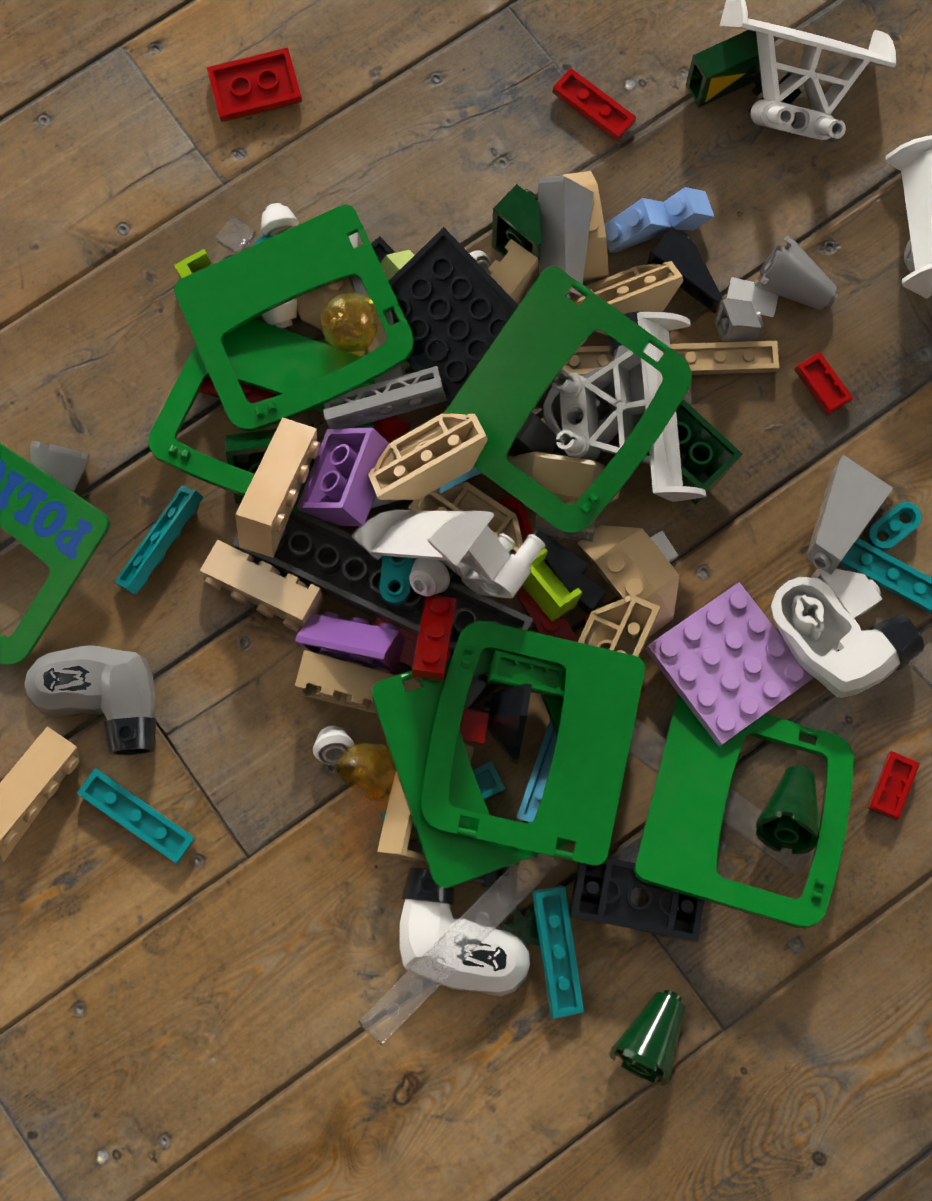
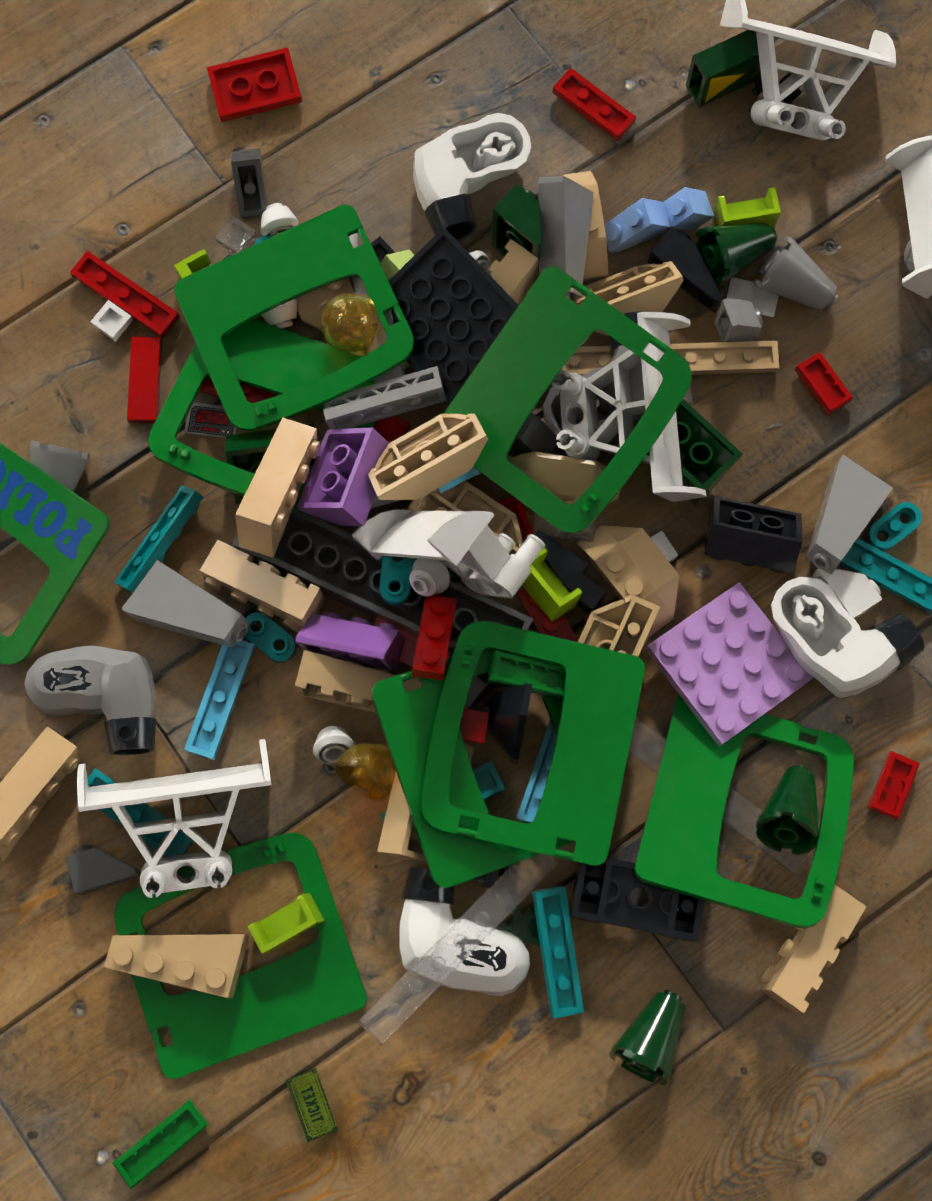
none -> dark grey slope [65,845,141,895]
none -> red plate [70,250,180,339]
none -> white piece [77,739,271,898]
none -> white plate [90,300,133,342]
none -> tan wedge [104,934,249,998]
none -> green plate [112,1099,210,1189]
none -> green door [114,832,367,1079]
none -> light grey slope [122,560,250,648]
none -> red tile [127,337,162,423]
none -> medium azure plate [184,640,256,761]
none -> sticker [185,403,237,438]
none -> dark grey slope [231,148,268,218]
none -> teal plate [245,613,296,663]
none -> lime panel [248,893,325,954]
none -> clear green tile [286,1068,338,1142]
none -> white piece [413,113,531,240]
none -> dark green cone [695,223,777,285]
none -> black slope [704,496,803,573]
none -> lime panel [714,187,781,228]
none -> tan wedge [760,884,867,1013]

